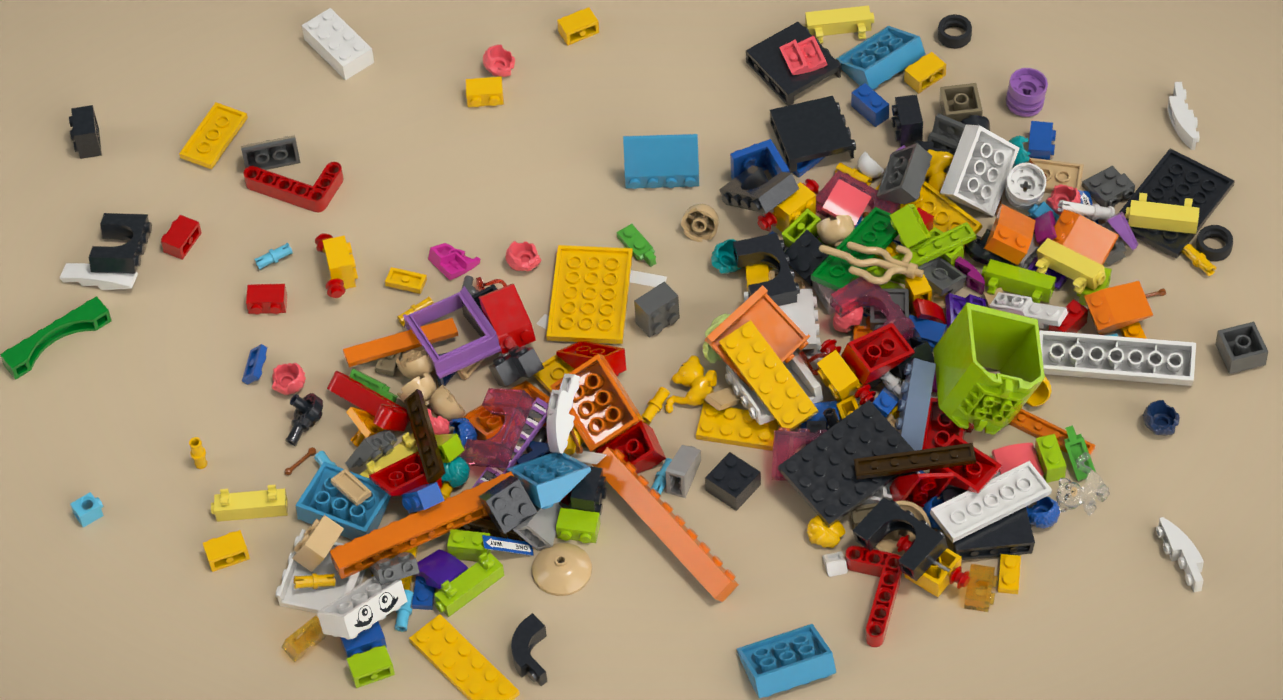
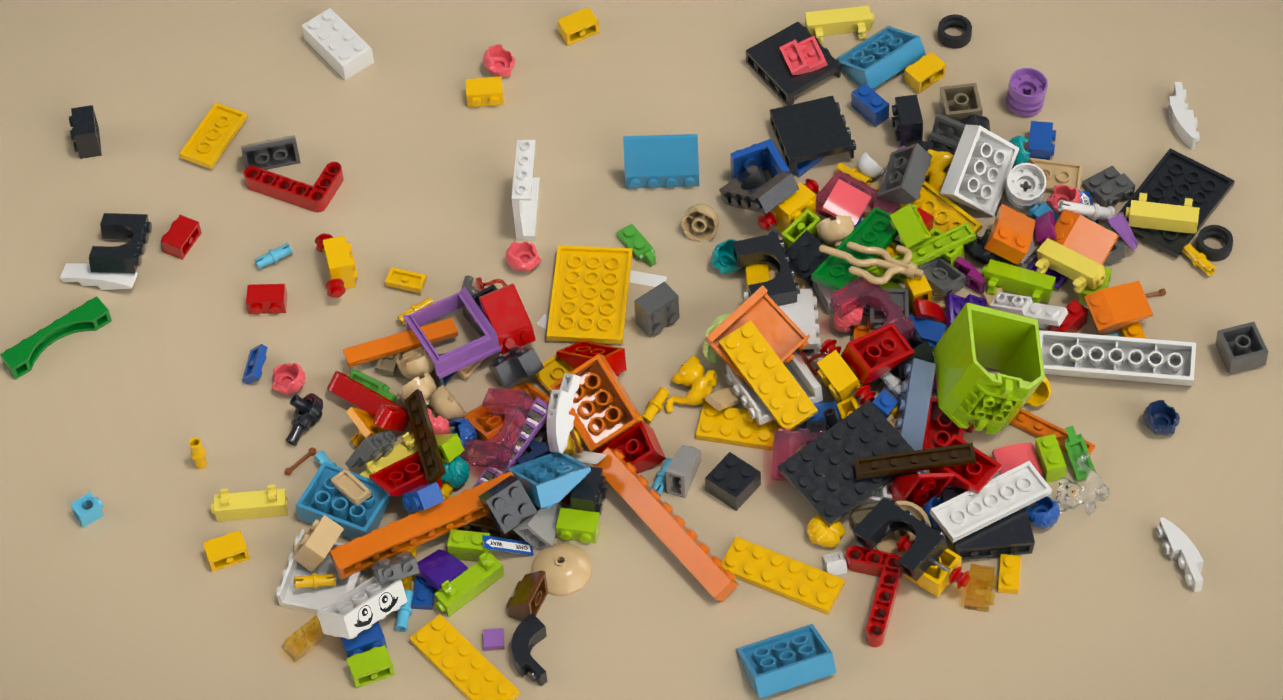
dark pink slope [428,243,481,280] -> none
none -> medium lavender tile [483,628,505,651]
none -> reddish brown slope [507,570,548,621]
none -> white panel [512,140,540,240]
none -> yellow plate [722,536,845,615]

